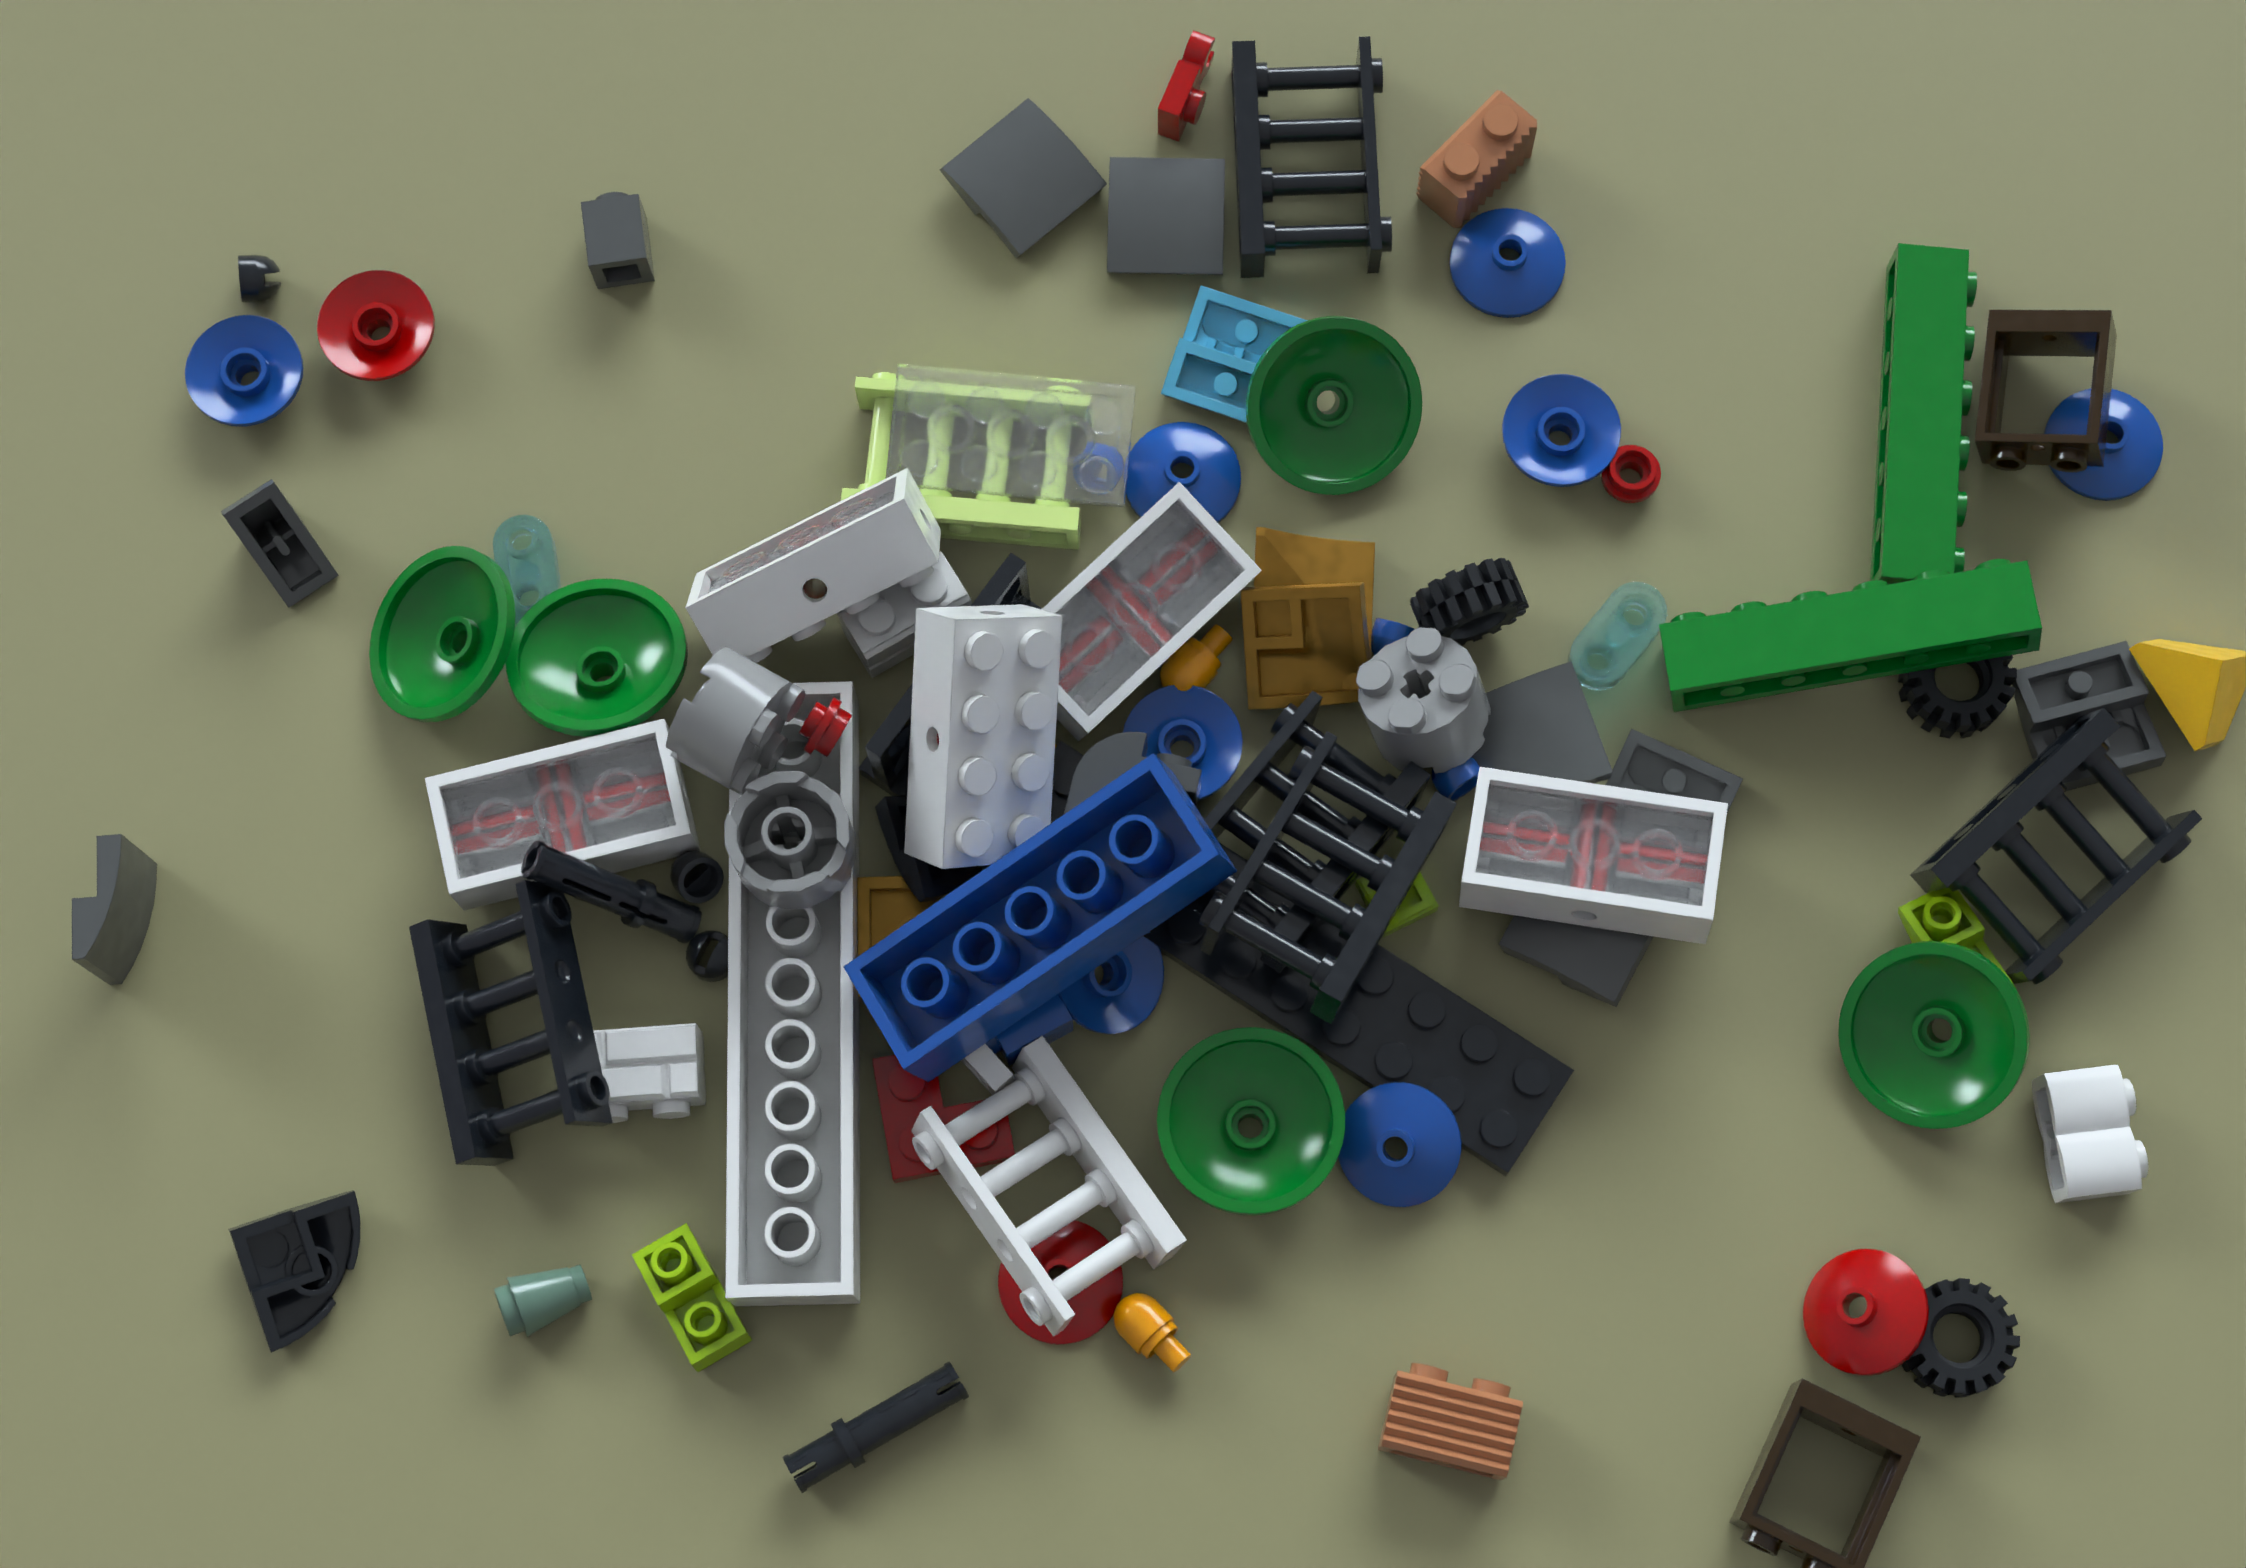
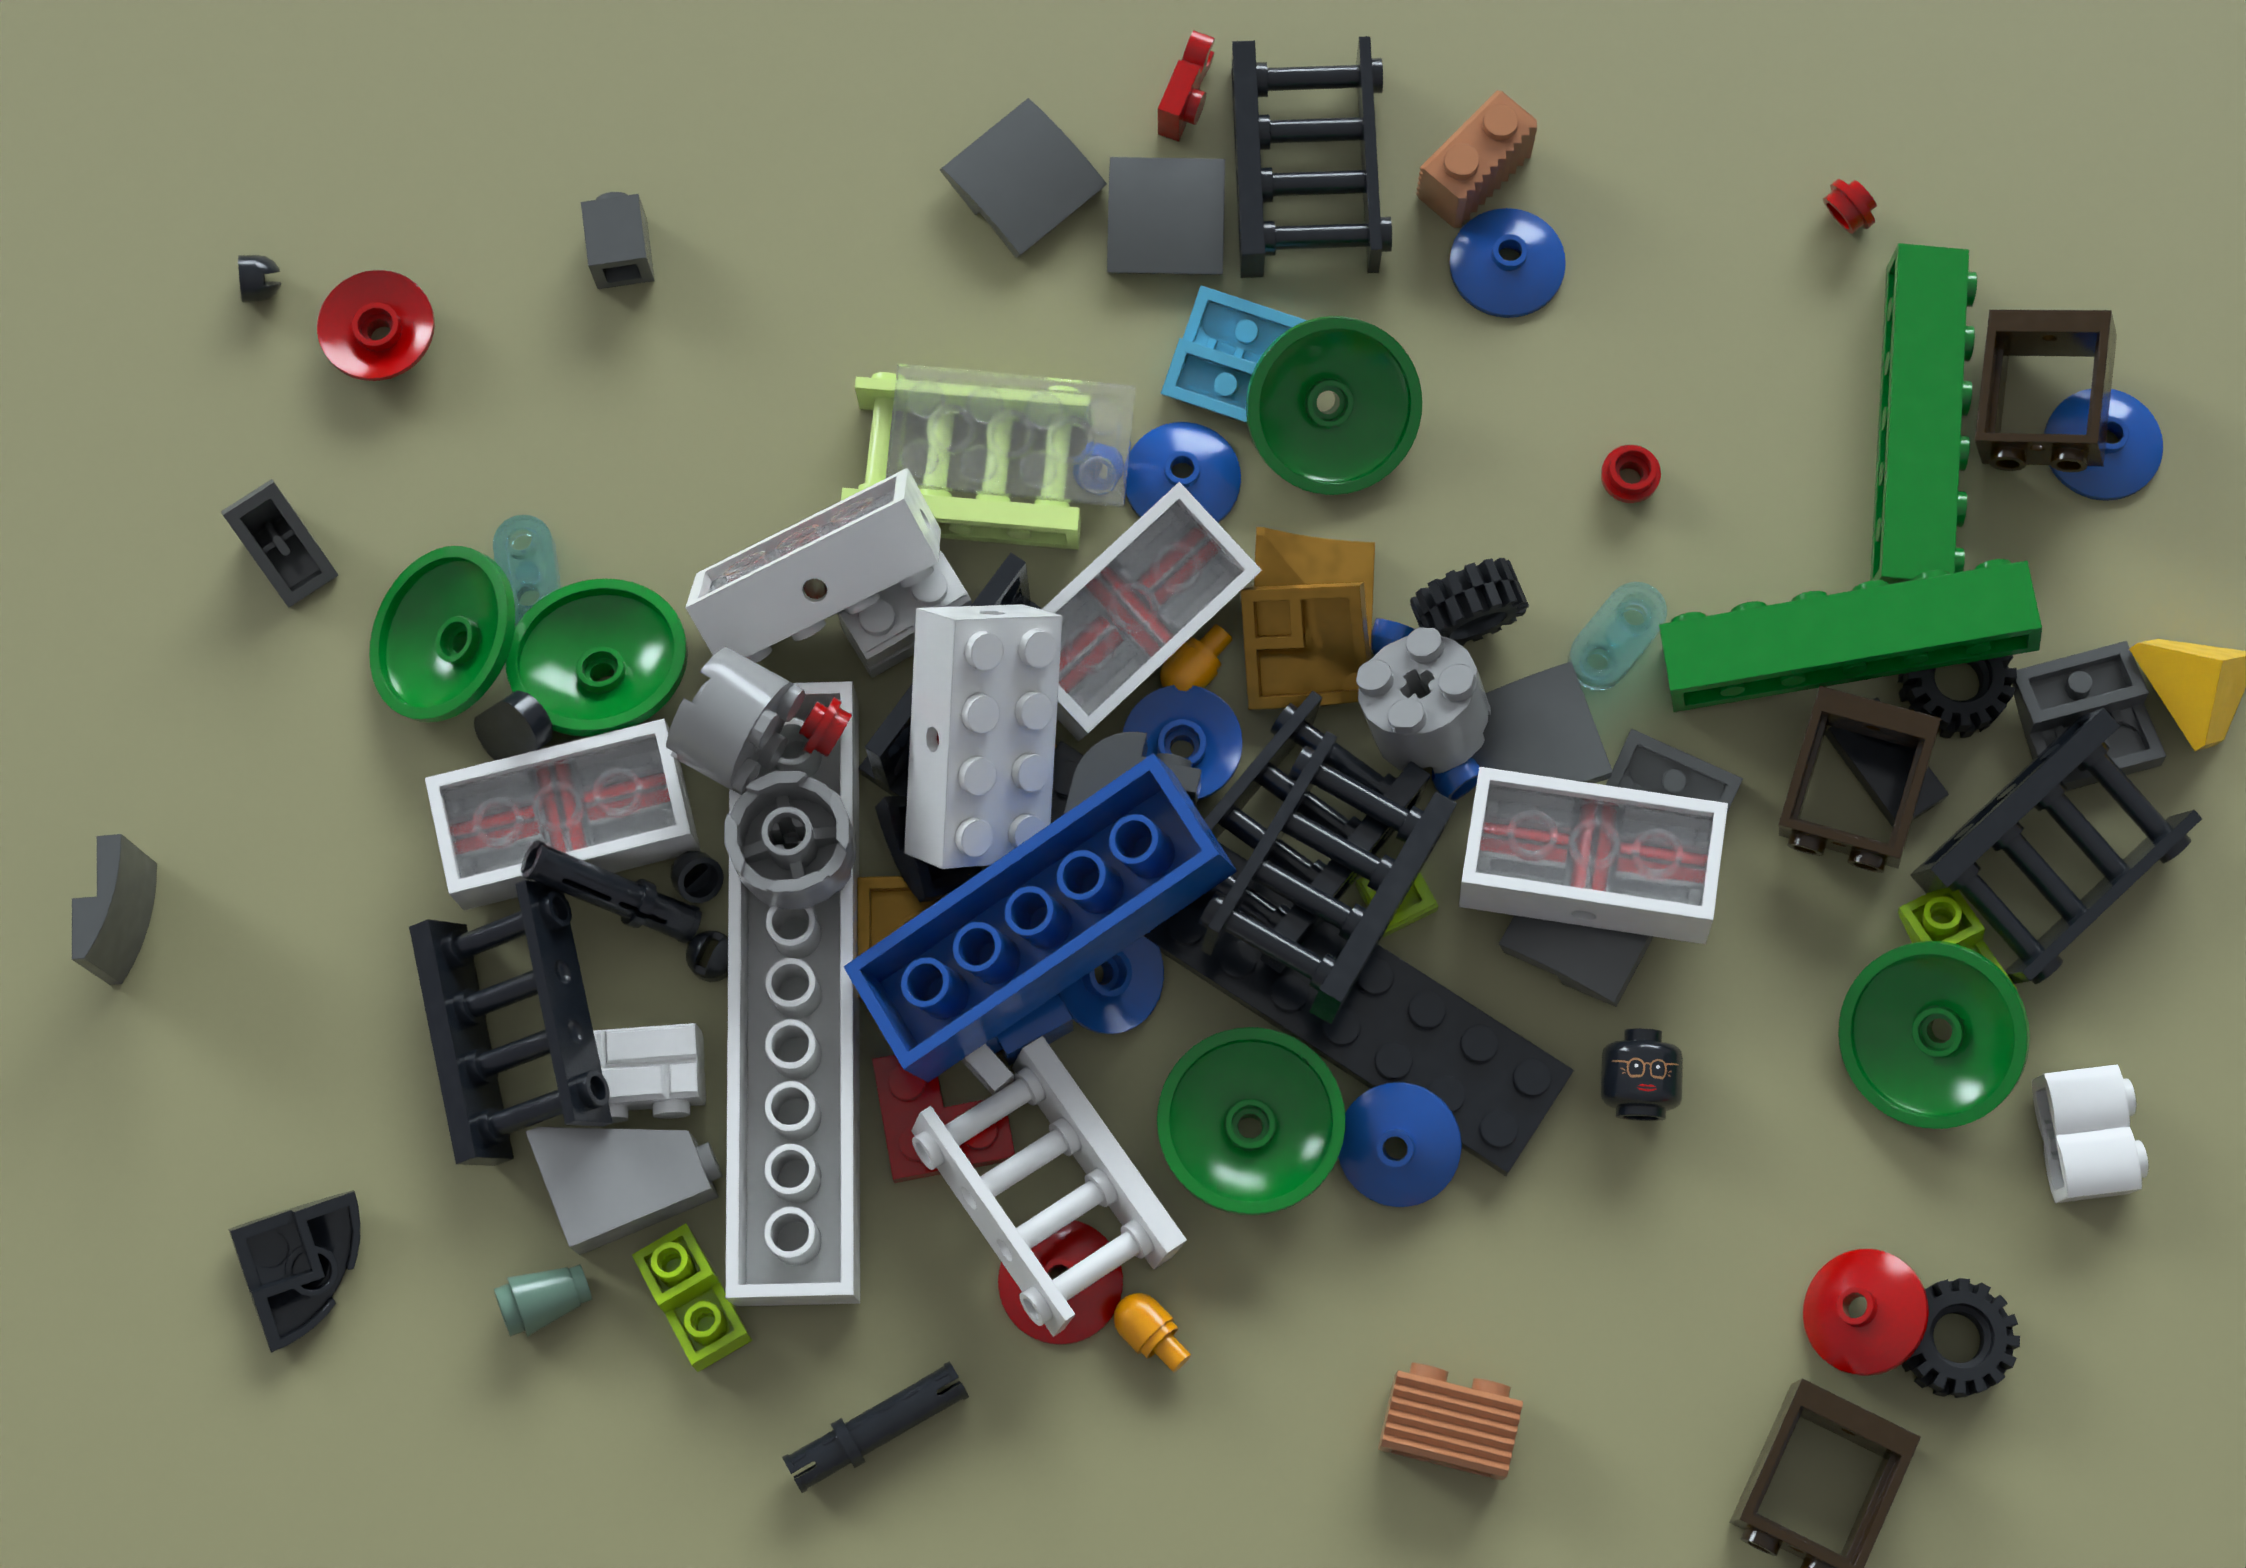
blue dish [185,315,303,427] -> none
blue dish [1502,374,1621,487] -> none
none -> black tile [474,691,553,760]
none -> light grey slope [526,1127,723,1255]
none -> black head [1601,1028,1683,1121]
none -> dark brown window [1778,686,1941,873]
none -> red plate [1823,179,1877,234]
none -> black tile [1825,697,1949,827]

